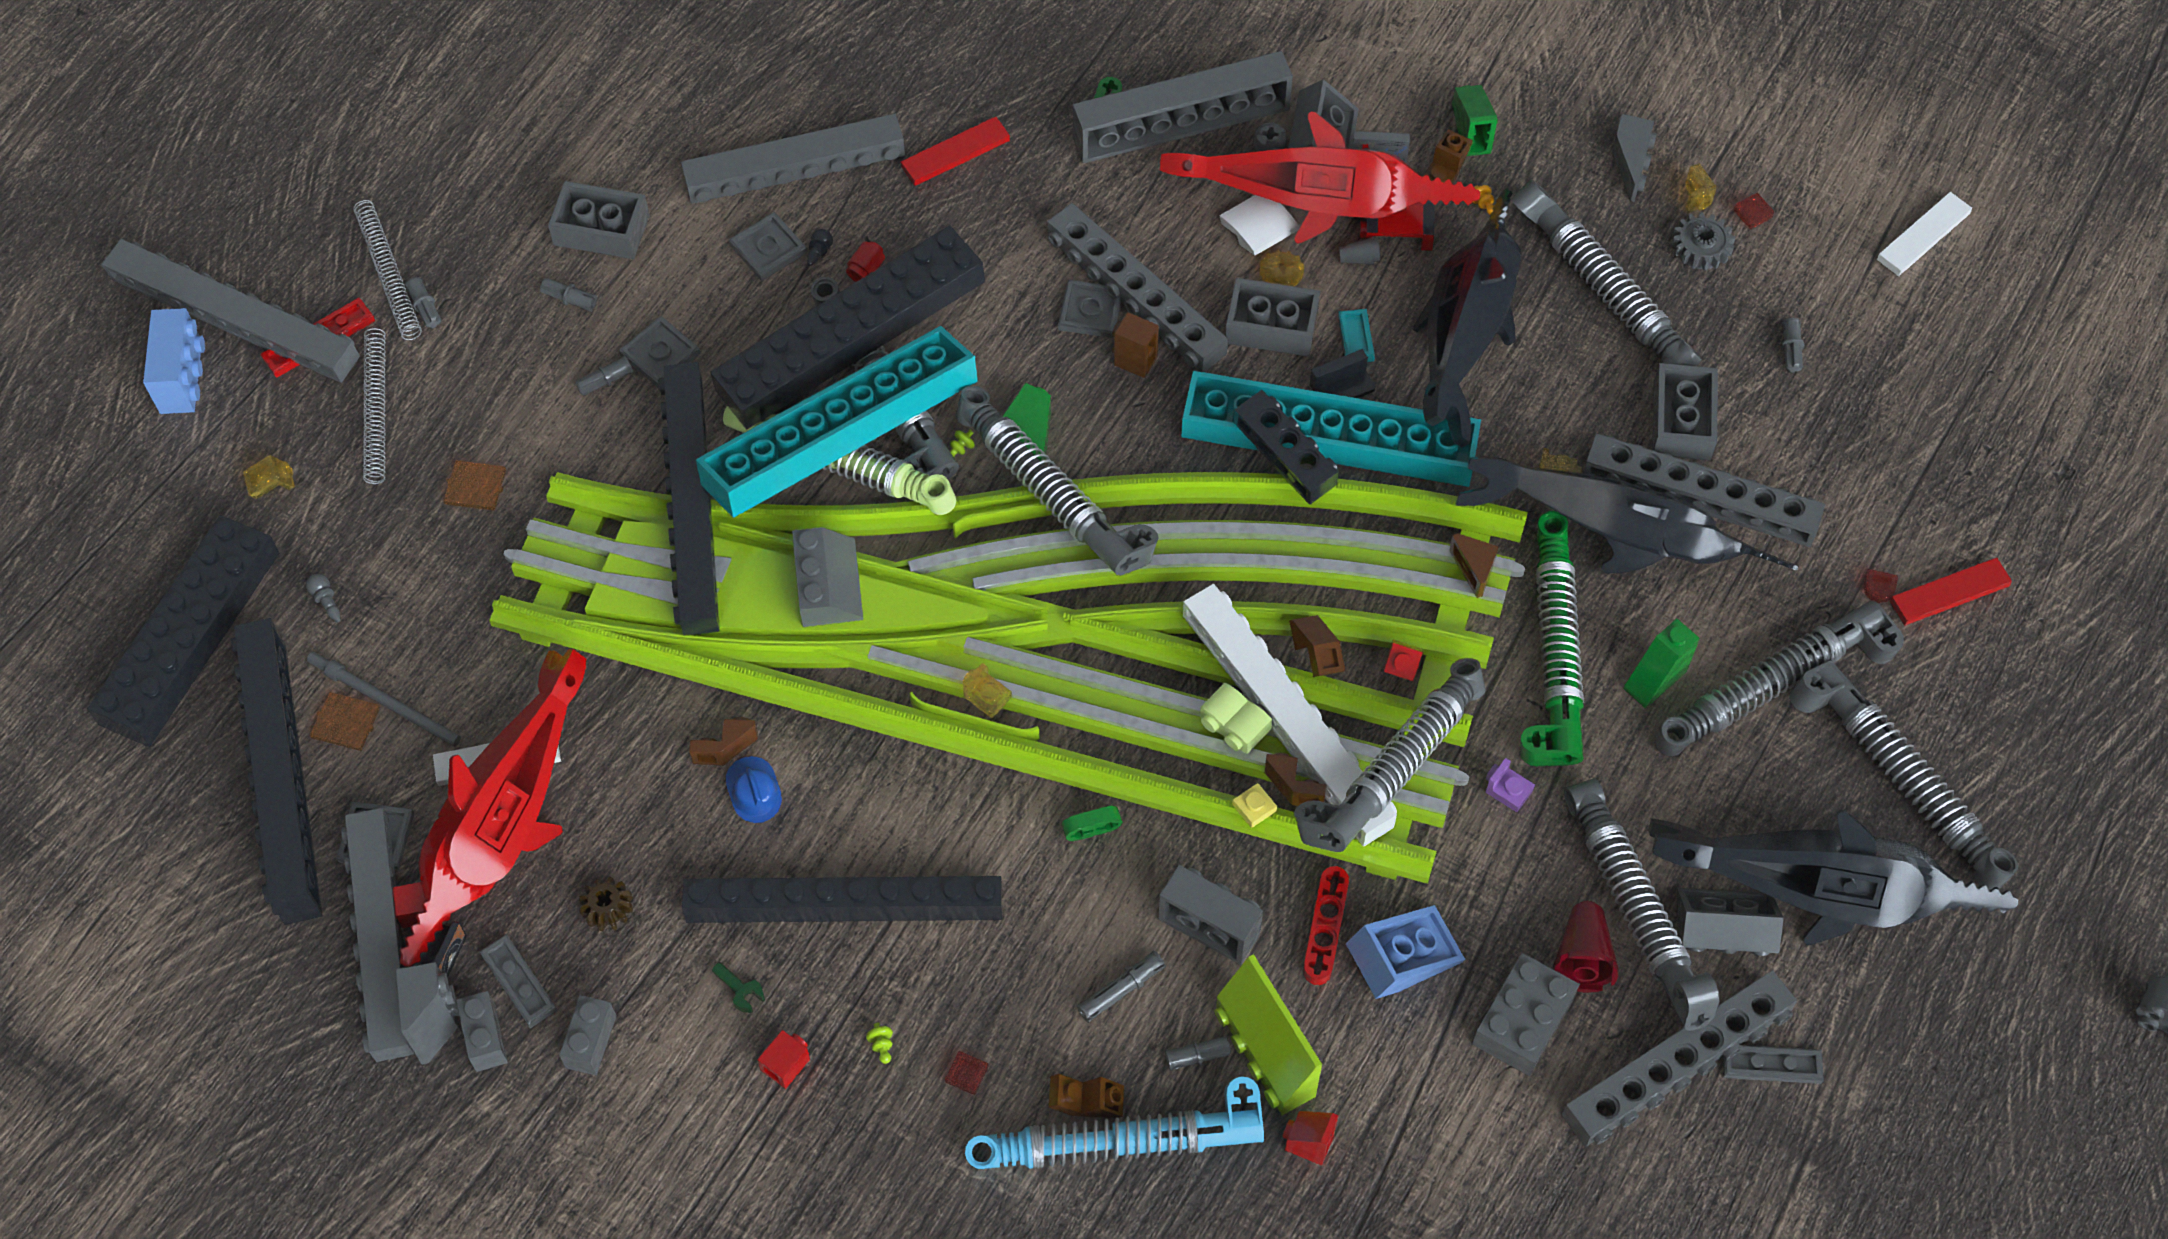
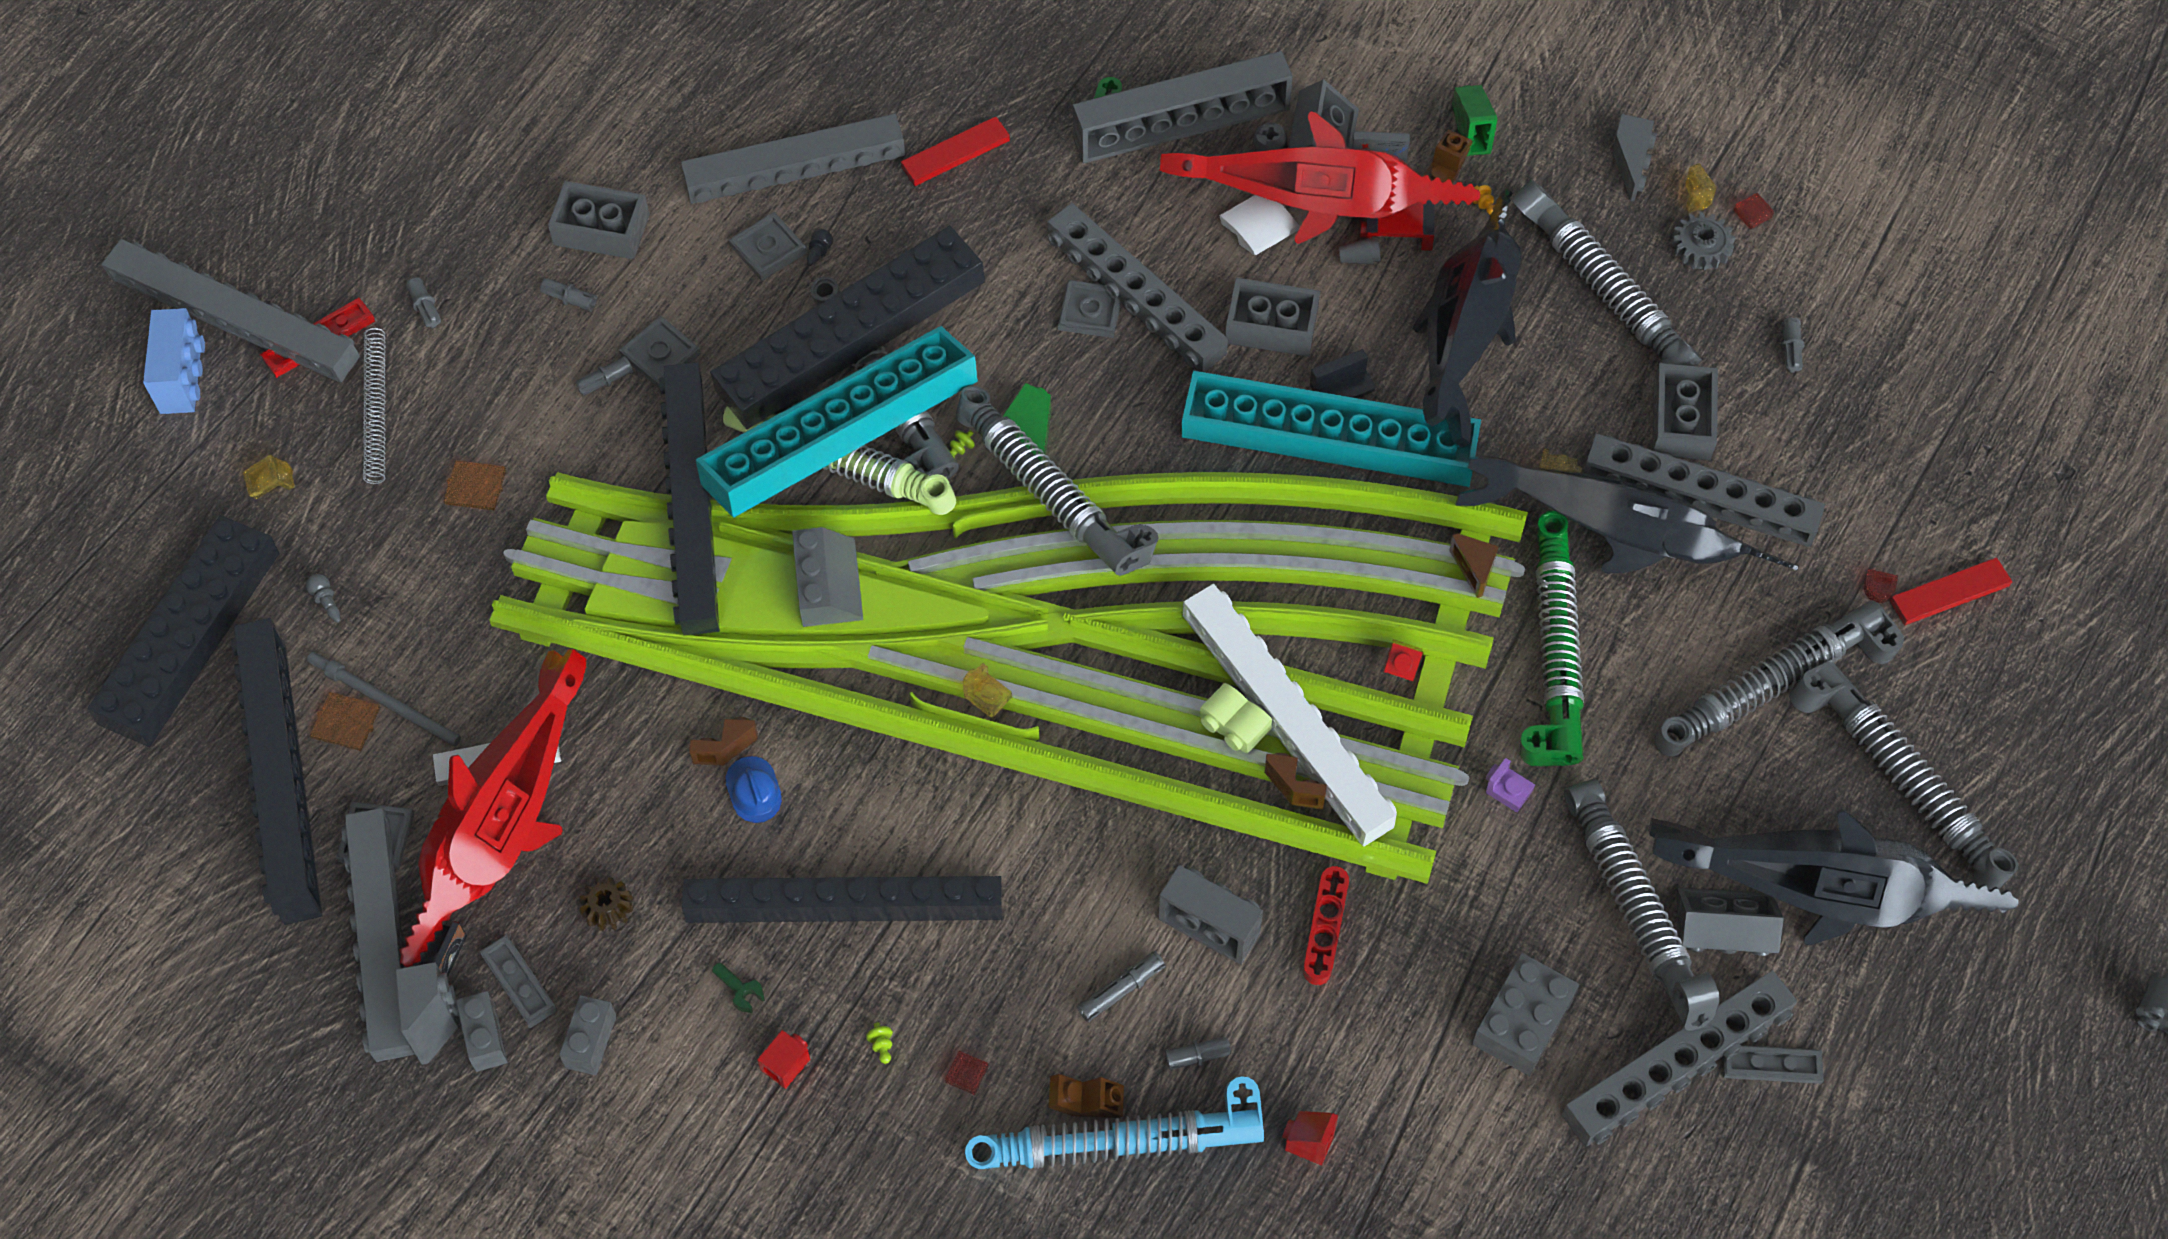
light grey piece [353,200,422,340] -> none
red brick [393,882,425,928] -> none
red brick [846,241,885,282] -> none
green beam [1061,806,1123,841] -> none
reddish brown brick [1112,312,1159,378] -> none
lime slope [1214,954,1322,1115] -> none
light yellow plate [1232,783,1277,828] -> none
black brick [1234,390,1338,505] -> none
clear yellow gear [1259,249,1304,287] -> none
reddish brown slope [1289,615,1345,677] -> none
dark grey piece [1294,658,1486,852] -> none
teal tile [1338,309,1375,362] -> none
medium blue slope [1346,905,1465,999] -> none
dark red cone [1553,901,1619,993] -> none
green slope [1623,618,1700,709] -> none
white tile [1877,192,1972,276] -> none

